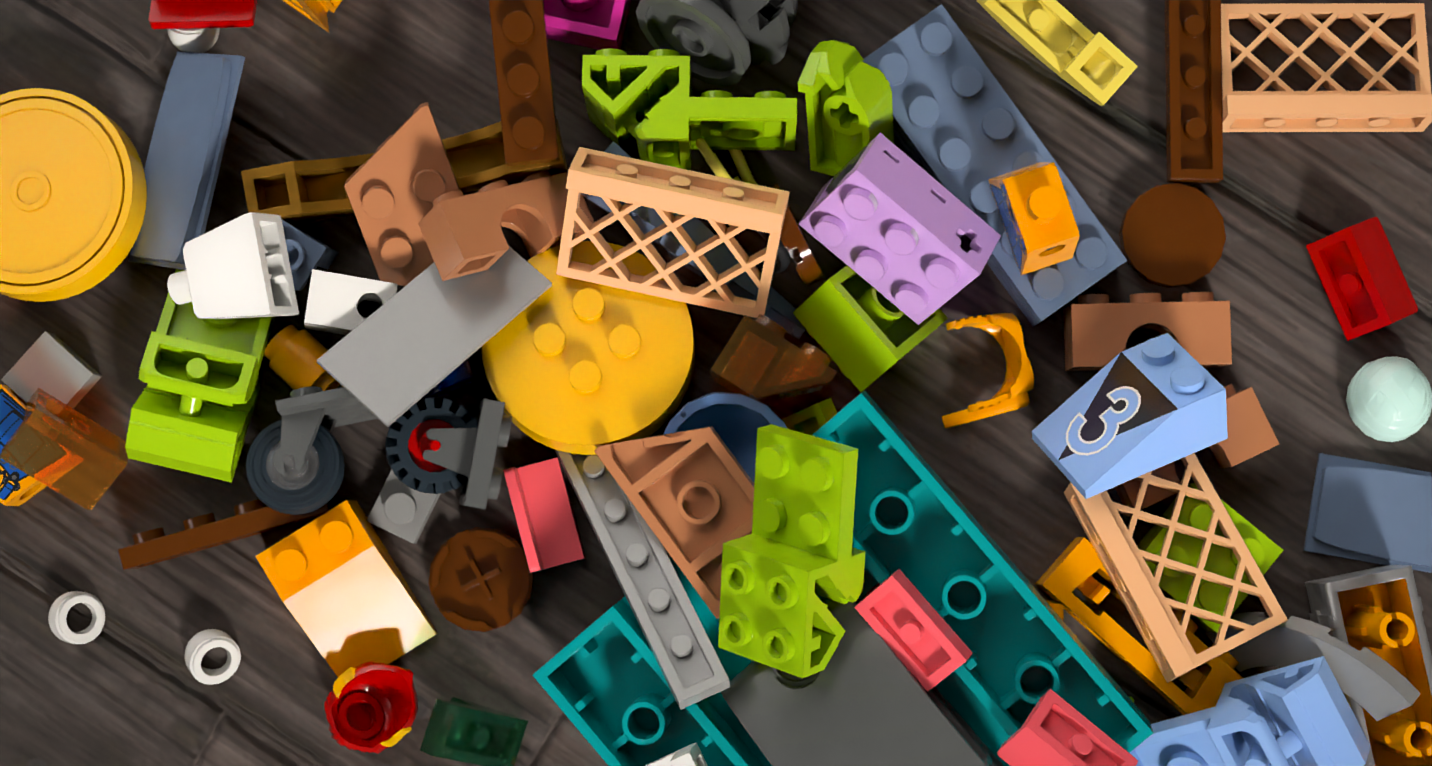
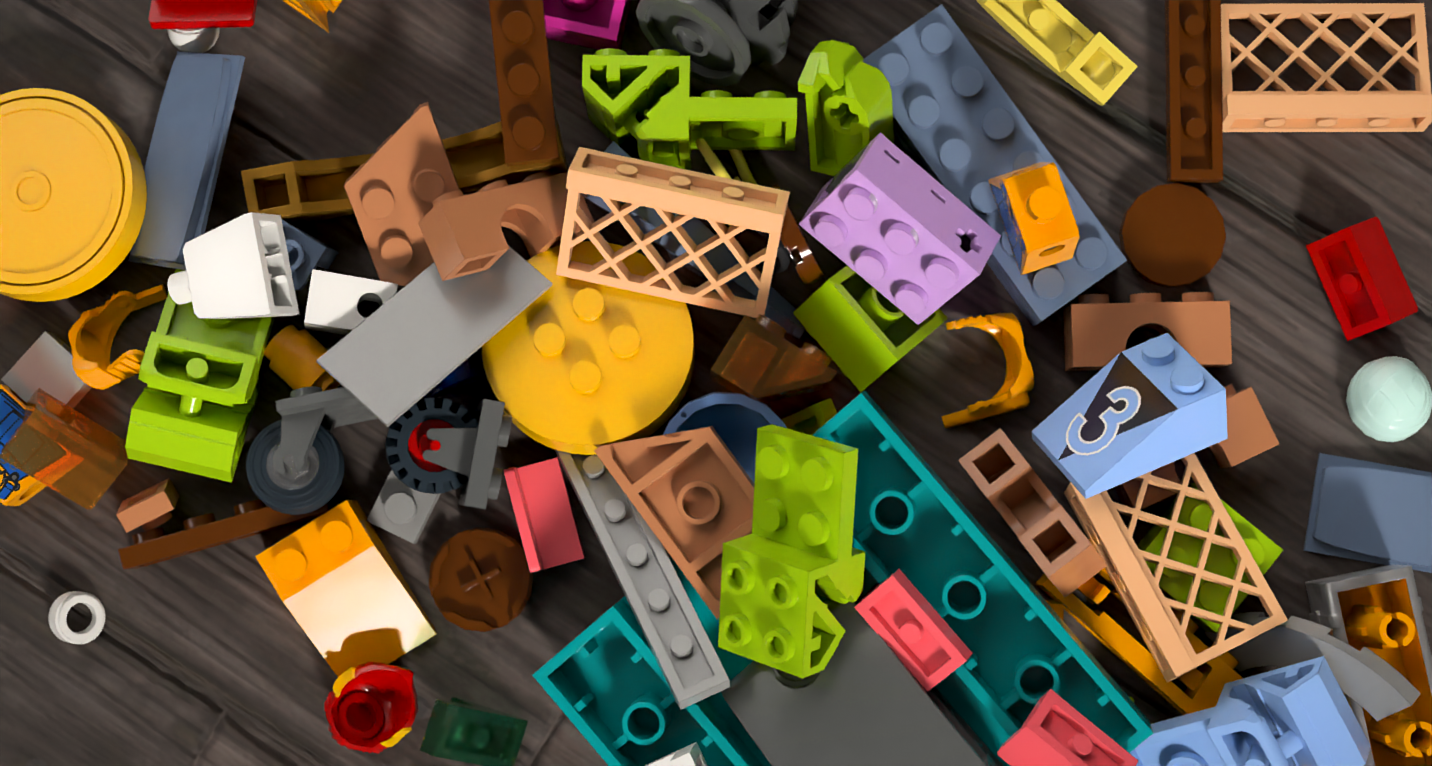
white piece [184,629,241,685] -> none
none -> light orange helmet [68,284,167,390]
none -> nougat plate [116,478,179,533]
none -> nougat arch [958,428,1107,598]

